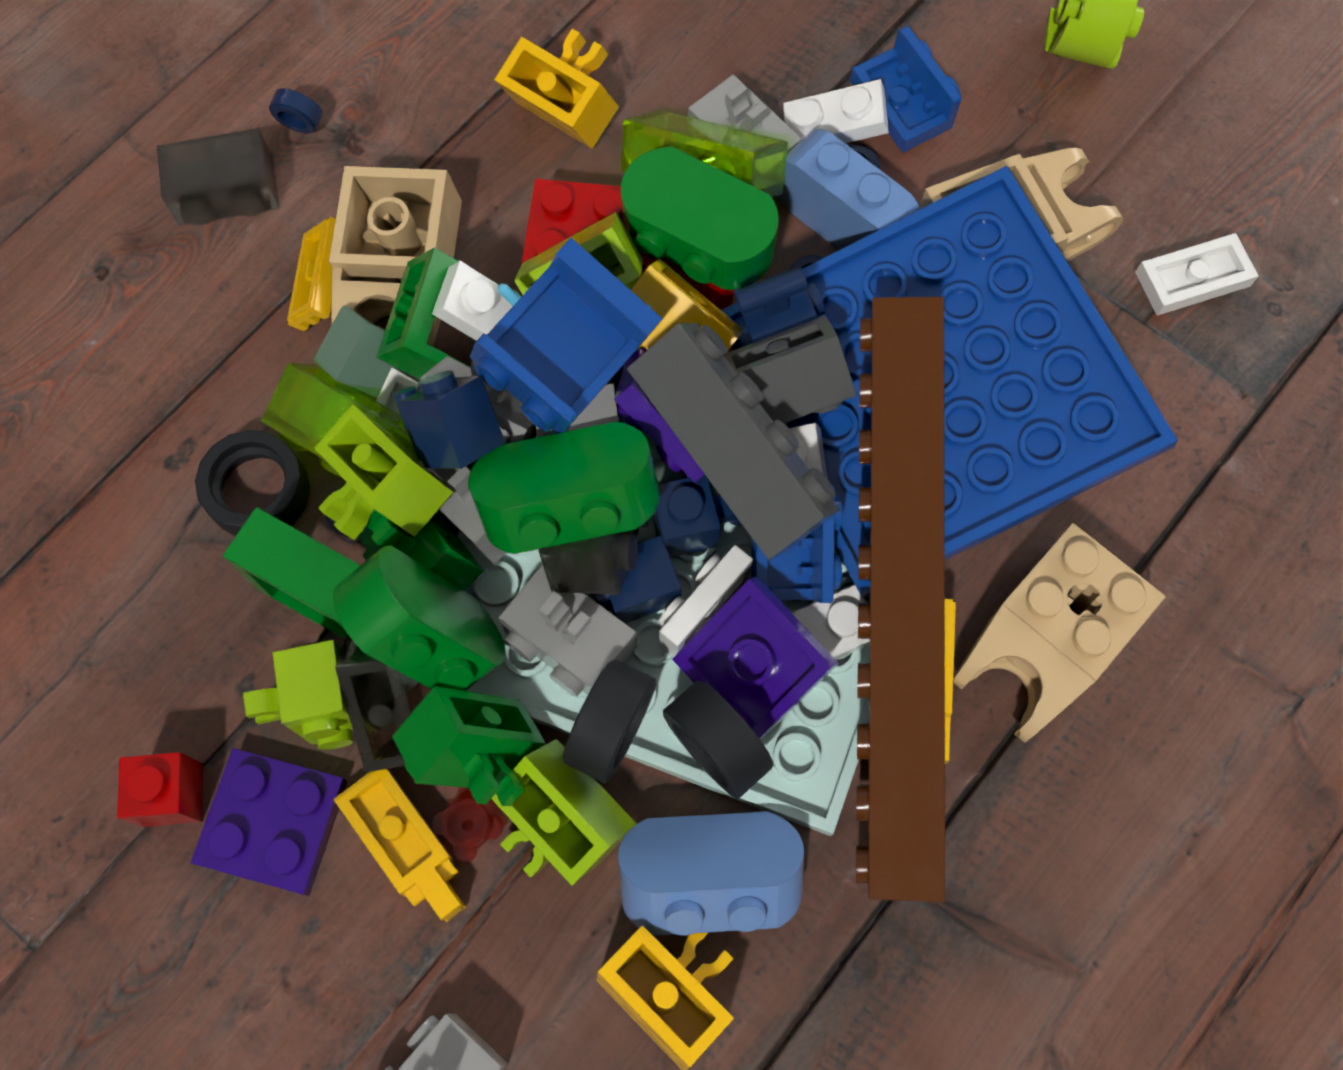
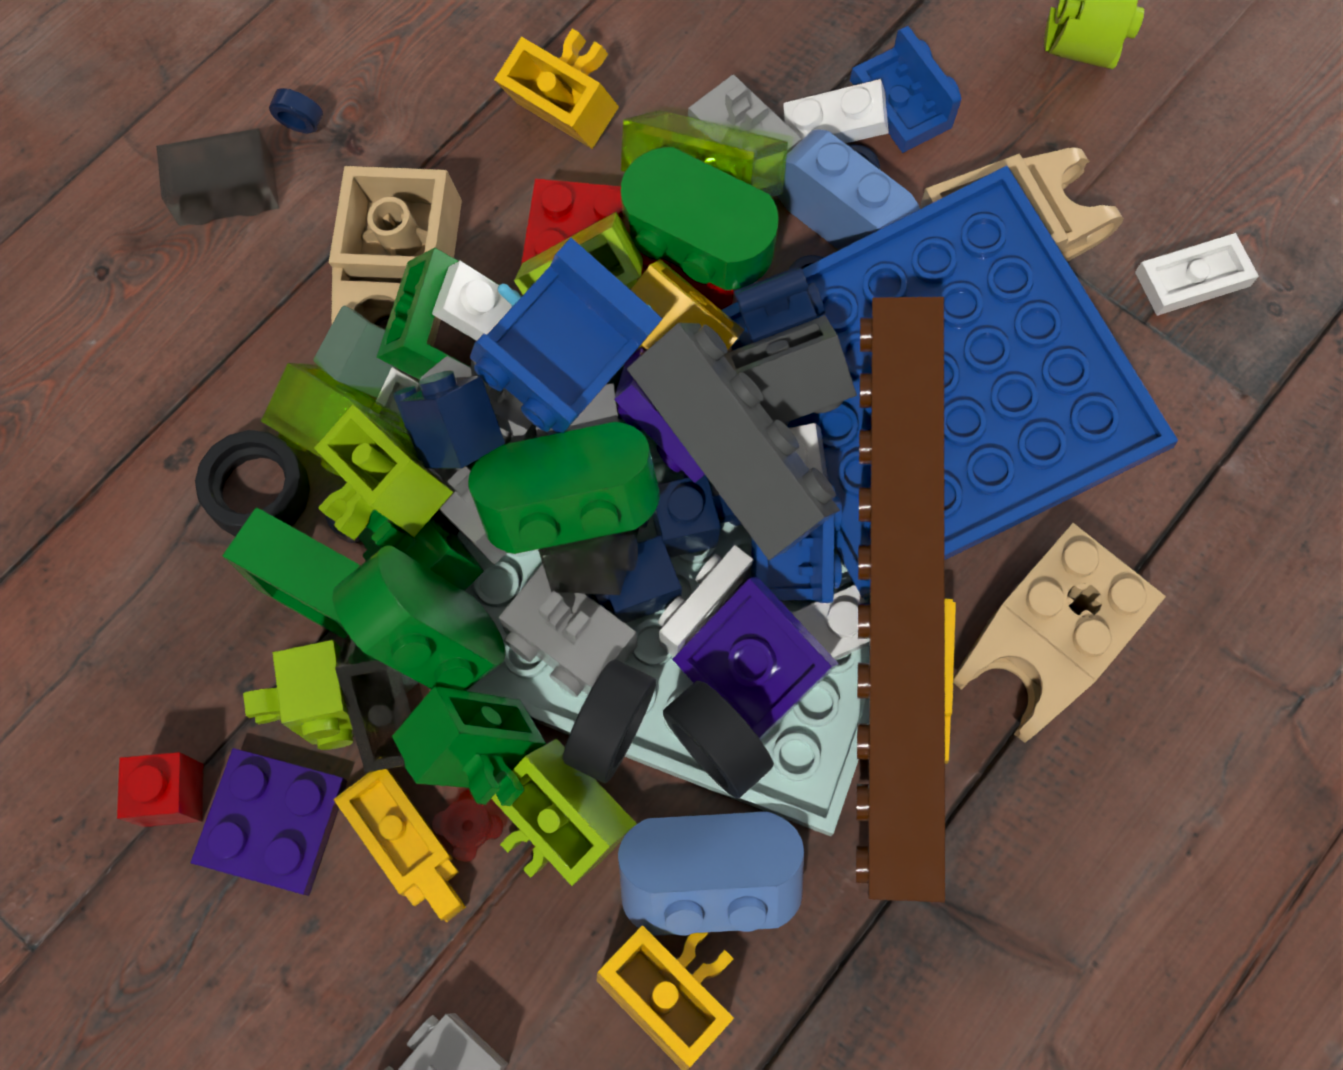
yellow tile [287,216,336,331] -> none

